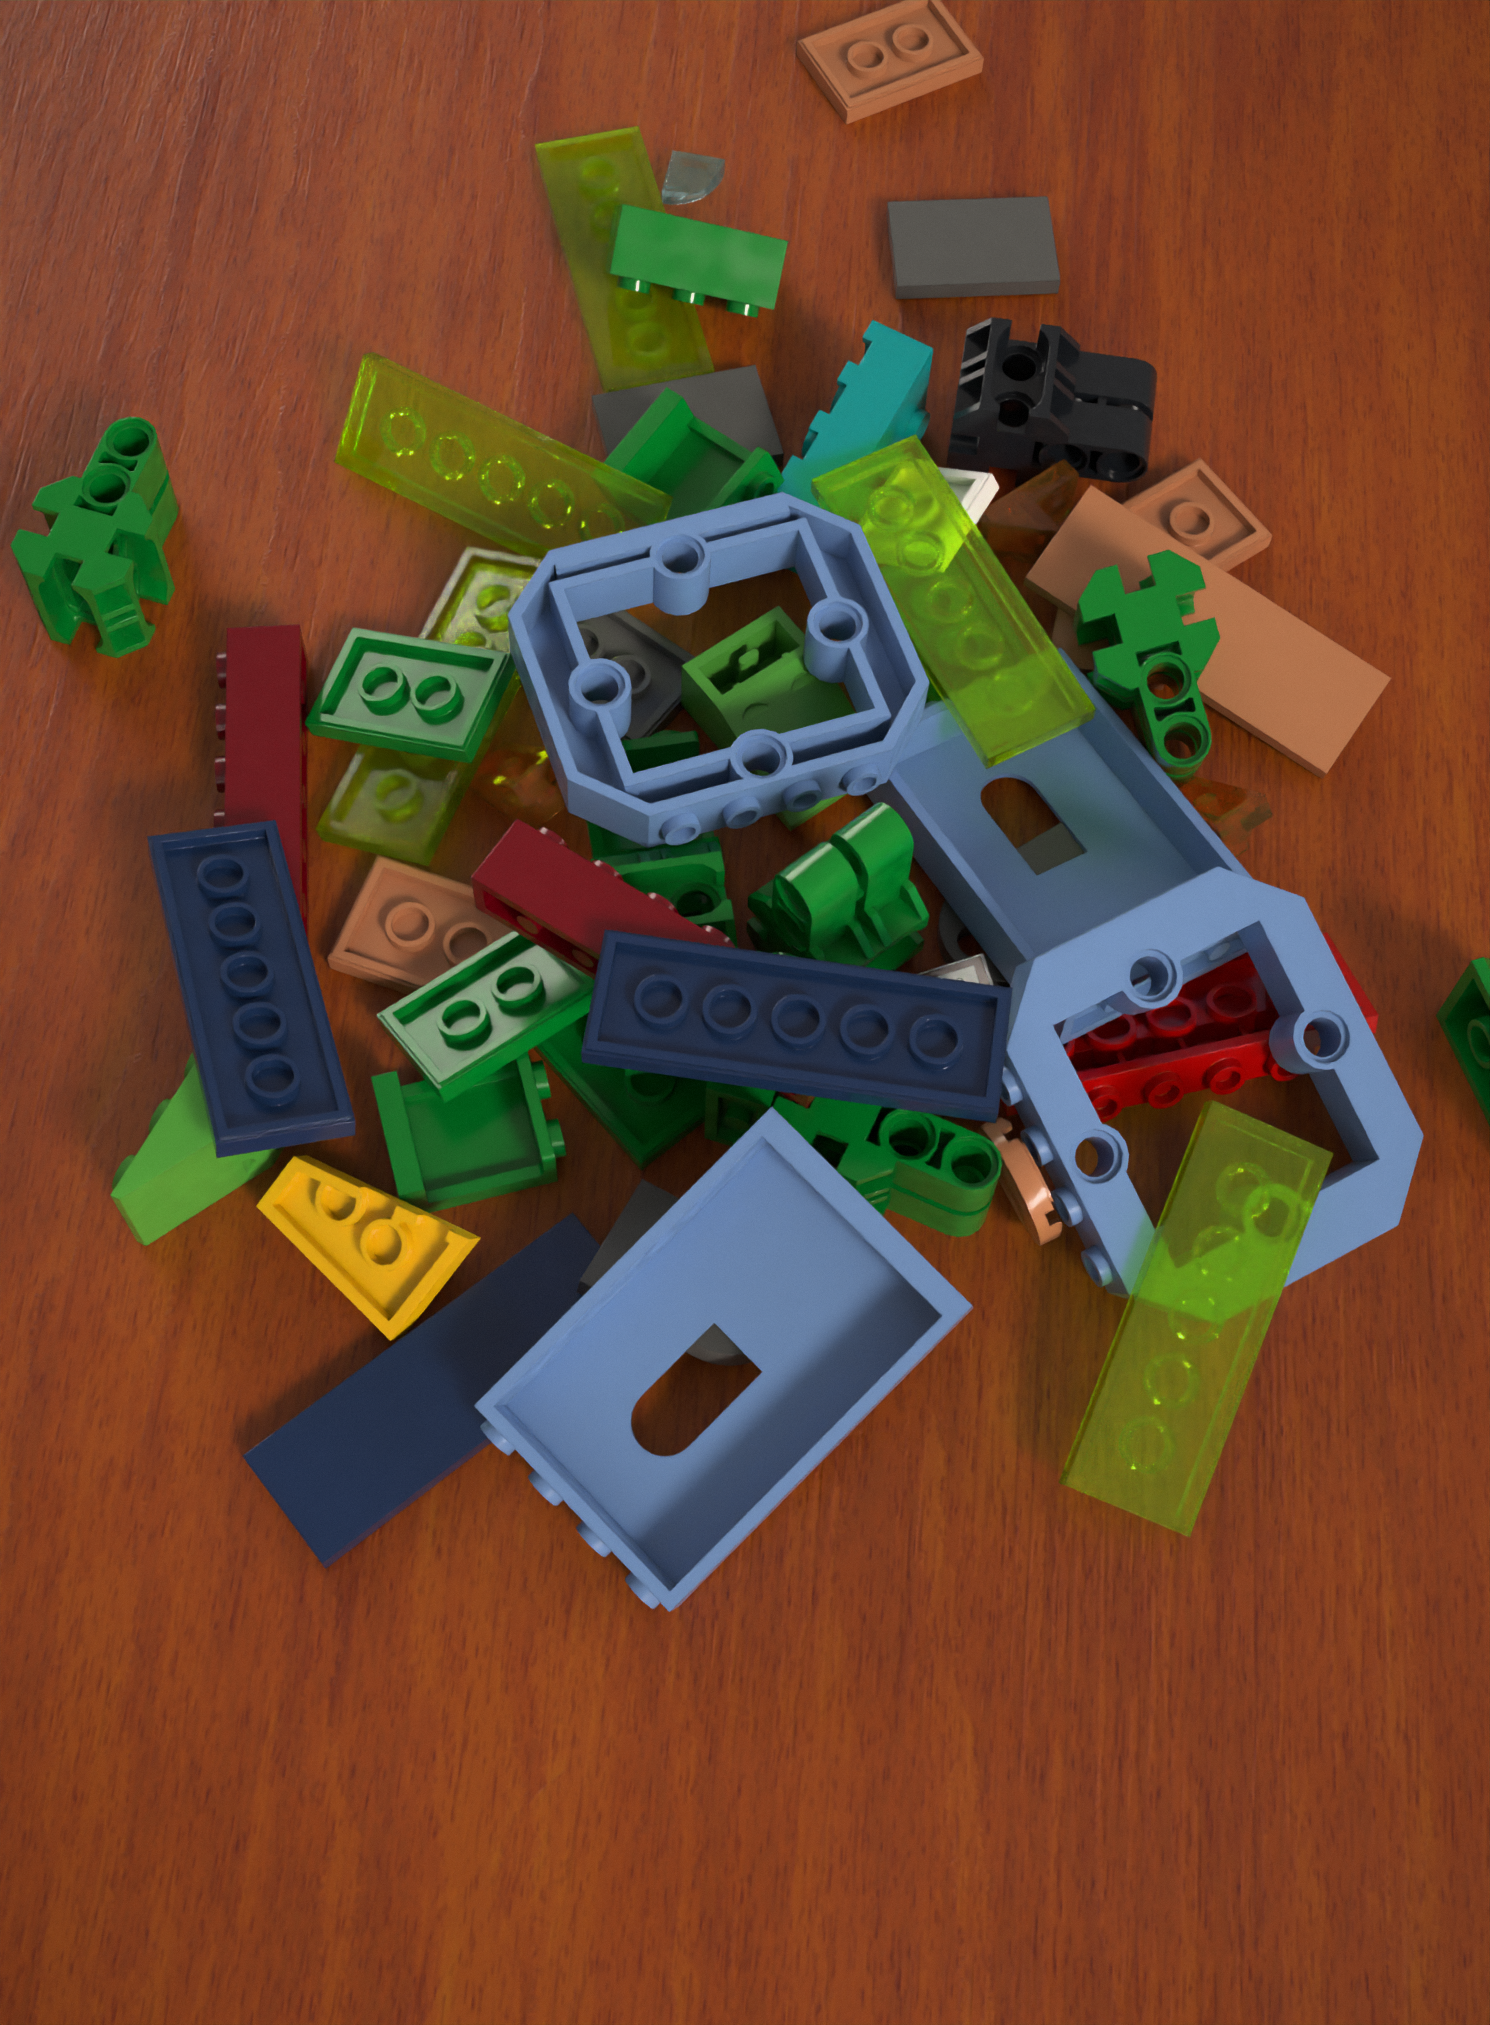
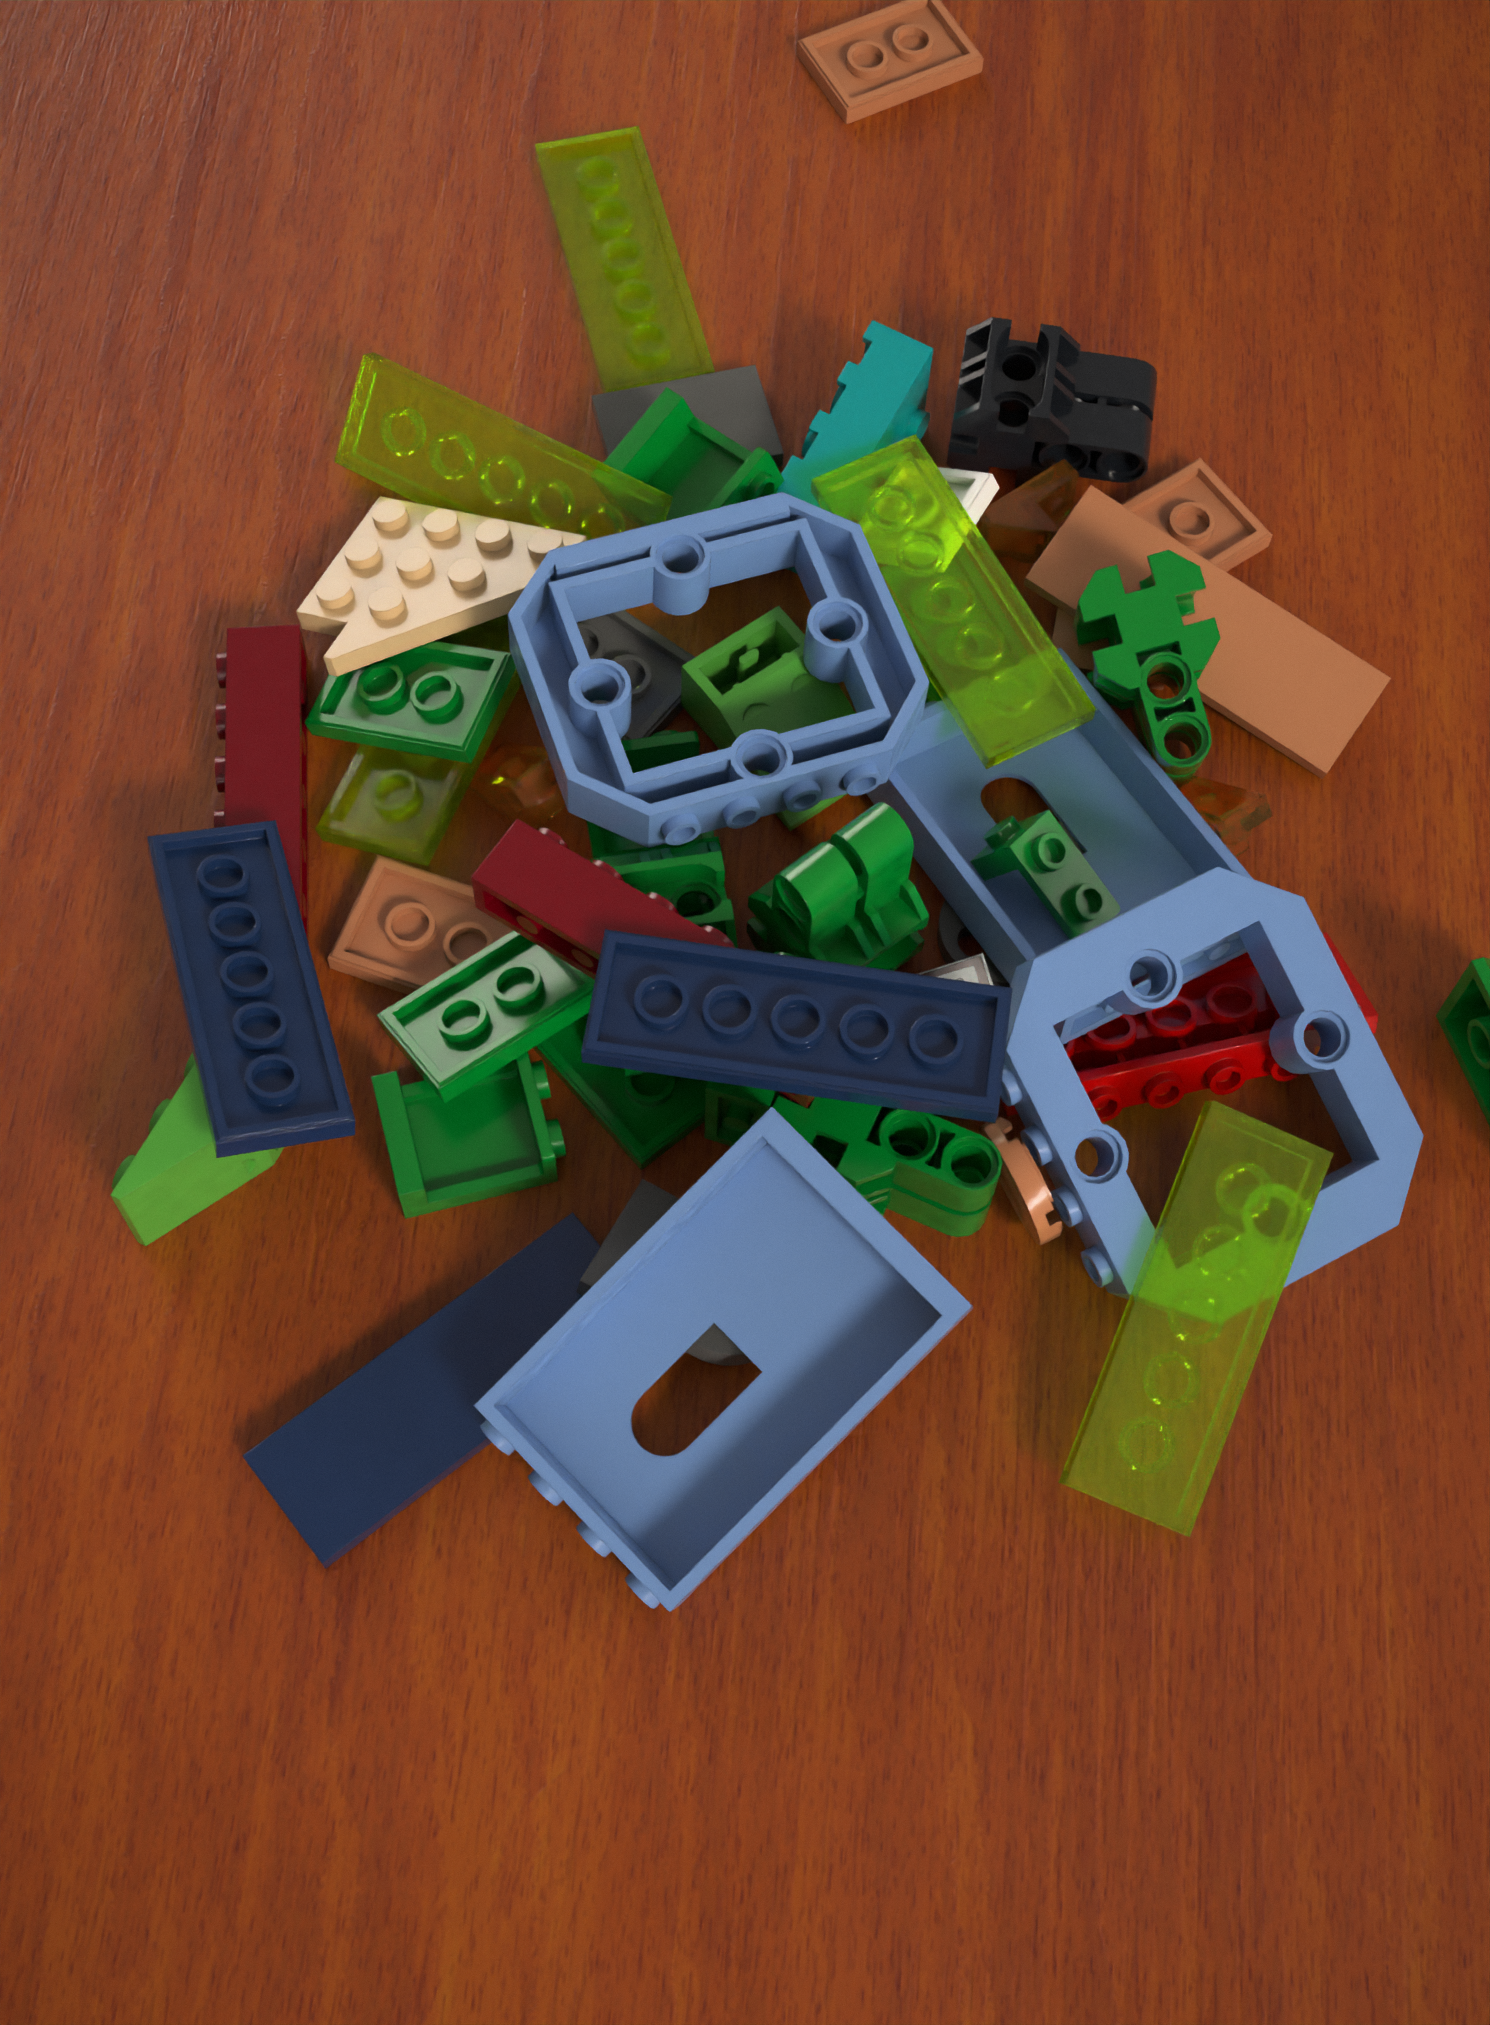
green connector [10,417,179,658] -> none
yellow wing [256,1155,481,1341] -> none
green slope [606,204,788,318] -> none
clear light blue tile [662,150,725,205] -> none
dark grey tile [886,196,1061,299] -> none
none -> tan wing [296,496,587,676]
none -> green bracket [970,810,1120,939]

